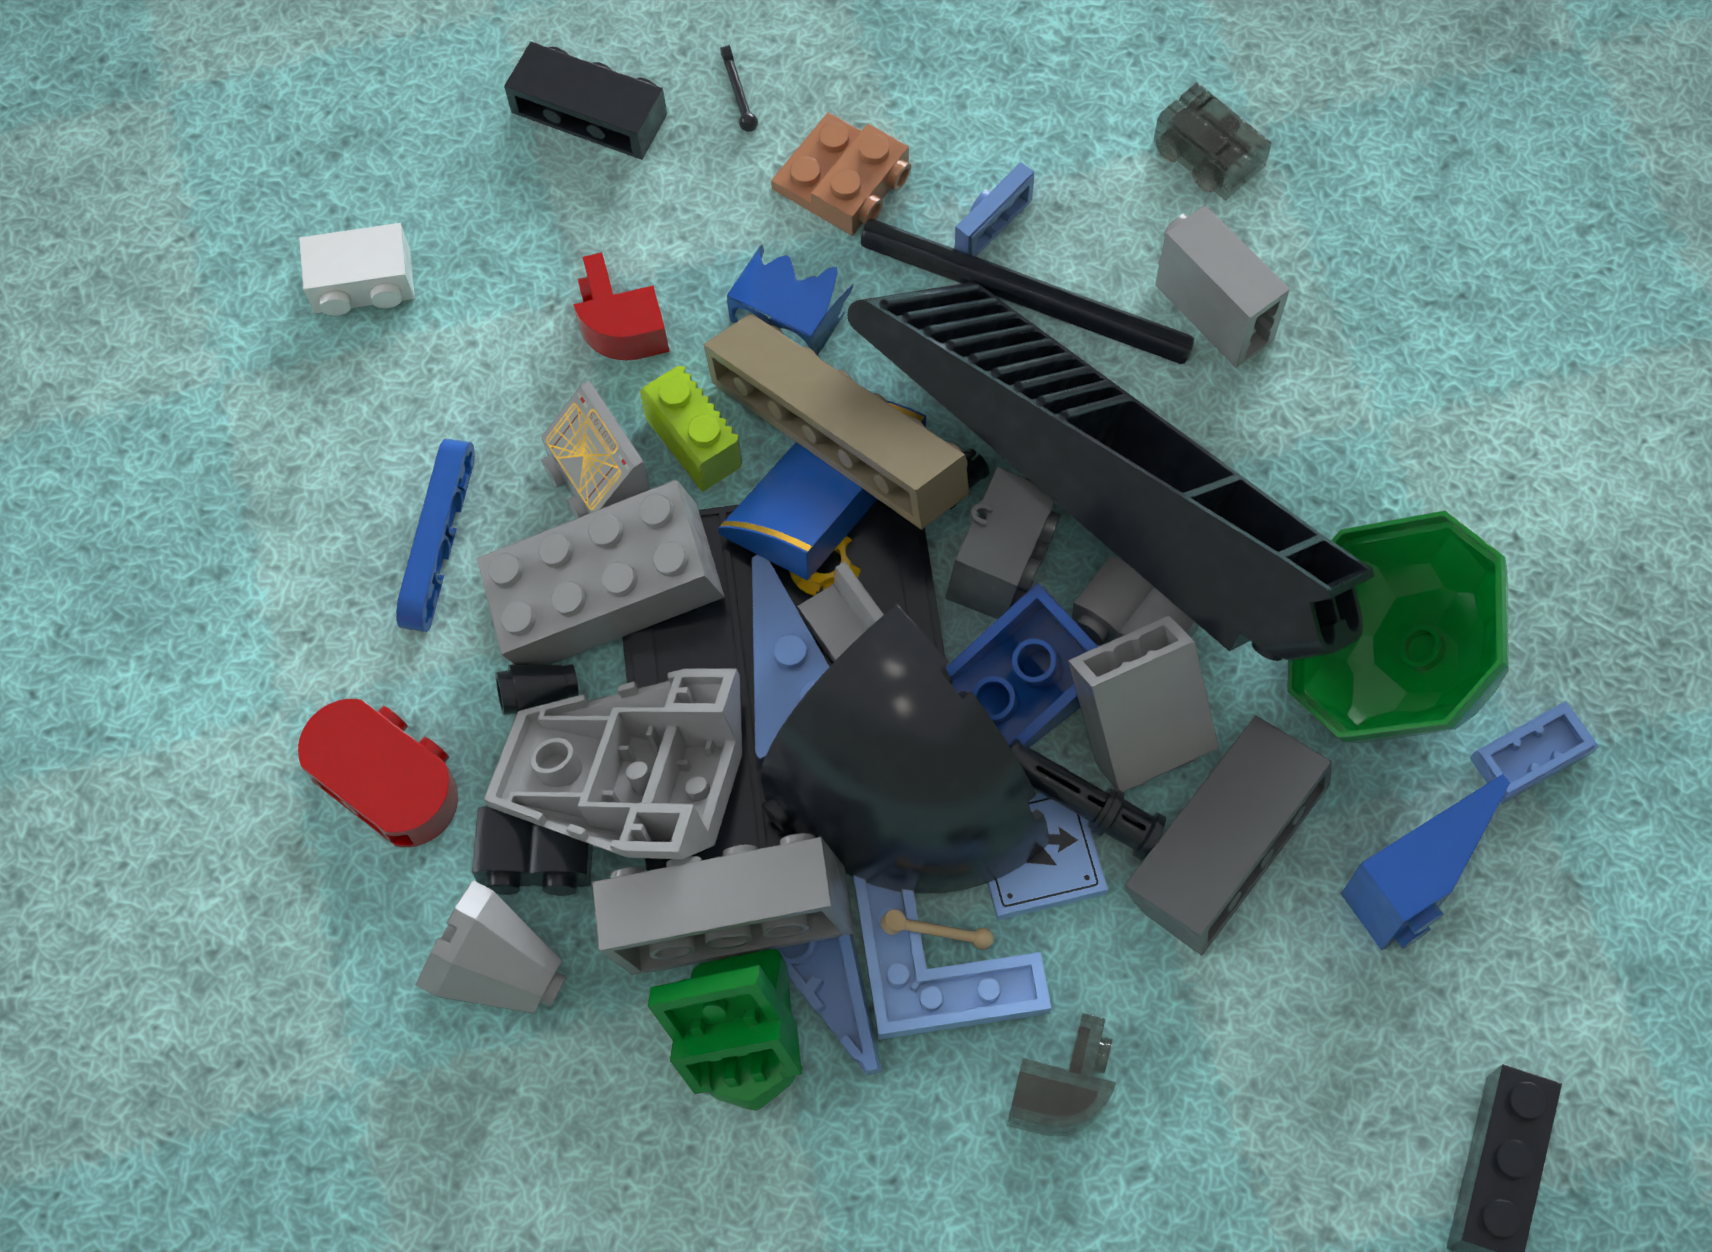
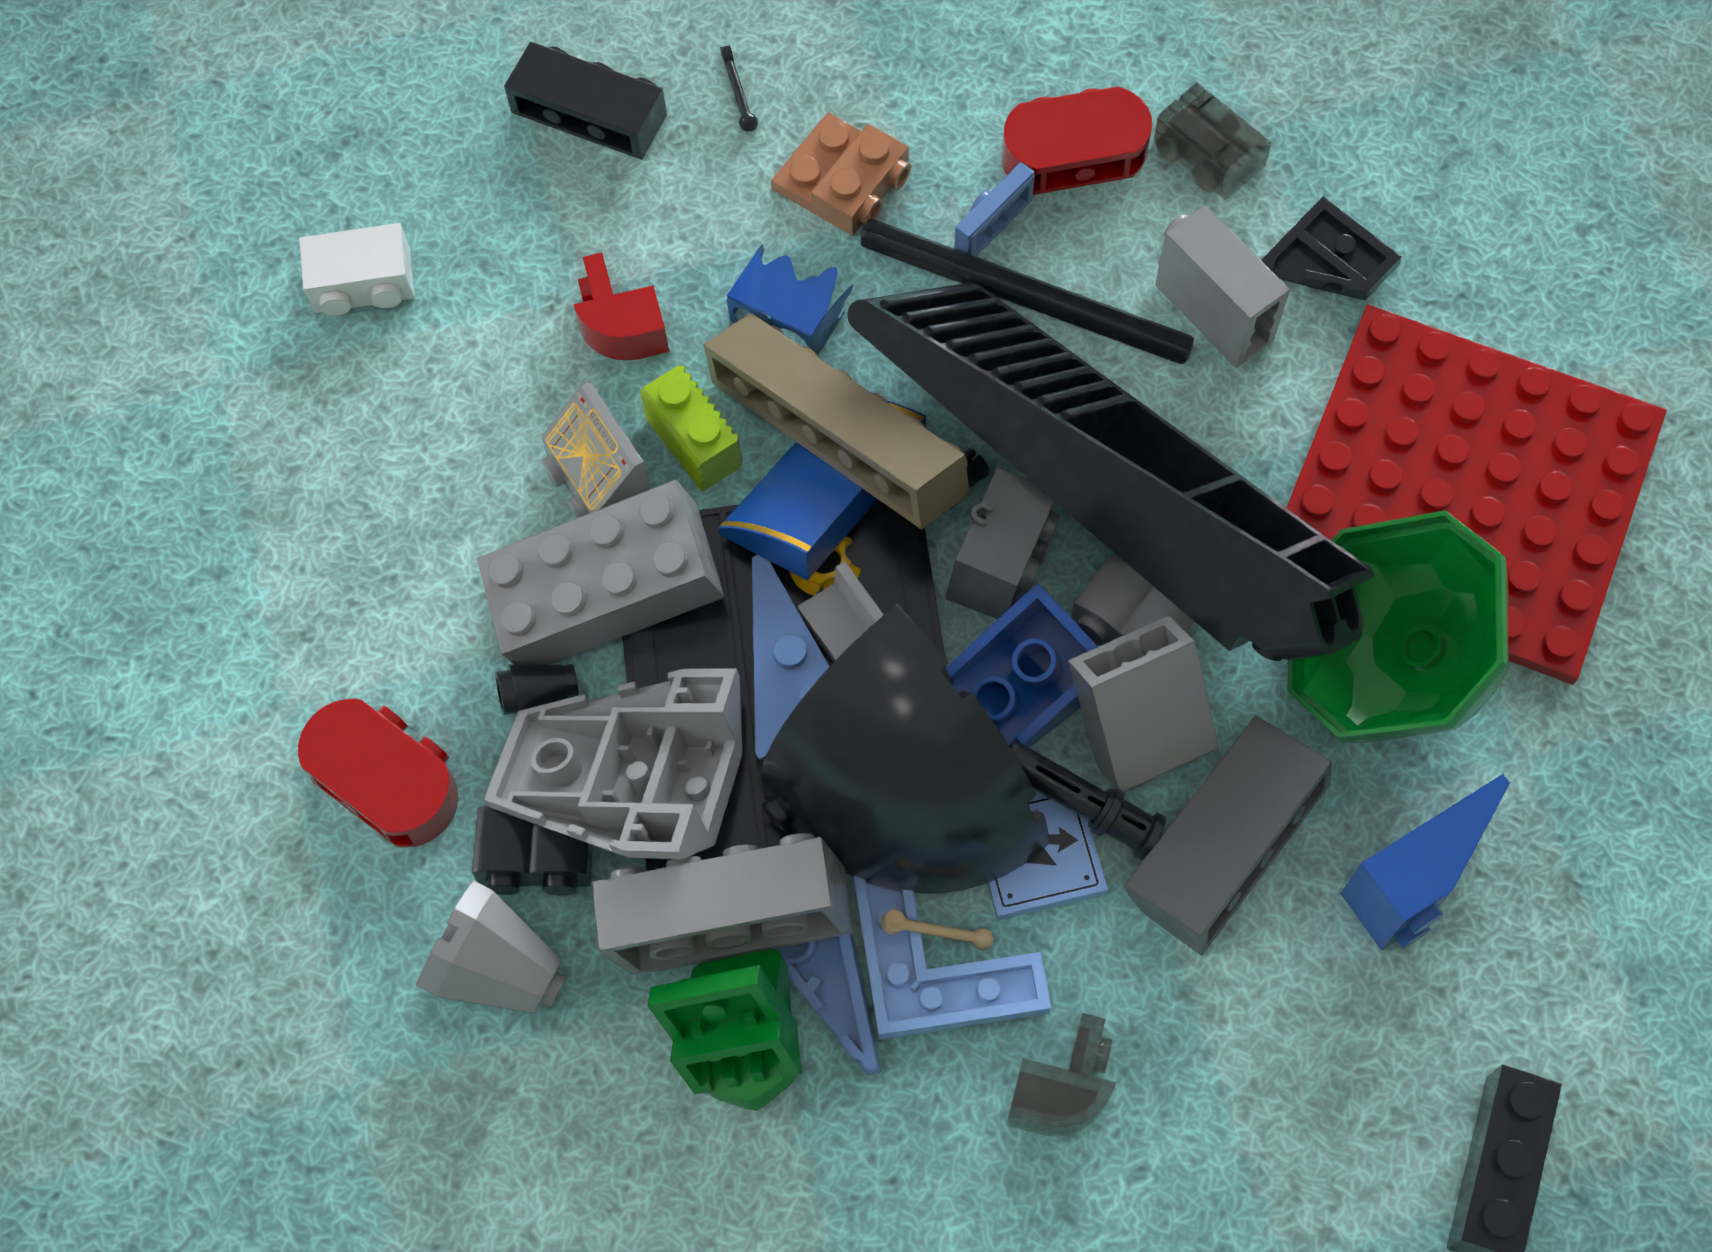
blue beam [396,438,475,632] -> none
medium blue plate [1470,701,1599,804] -> none
none -> red brick [1002,86,1152,195]
none -> black wing [1261,196,1402,300]
none -> red plate [1286,304,1667,685]

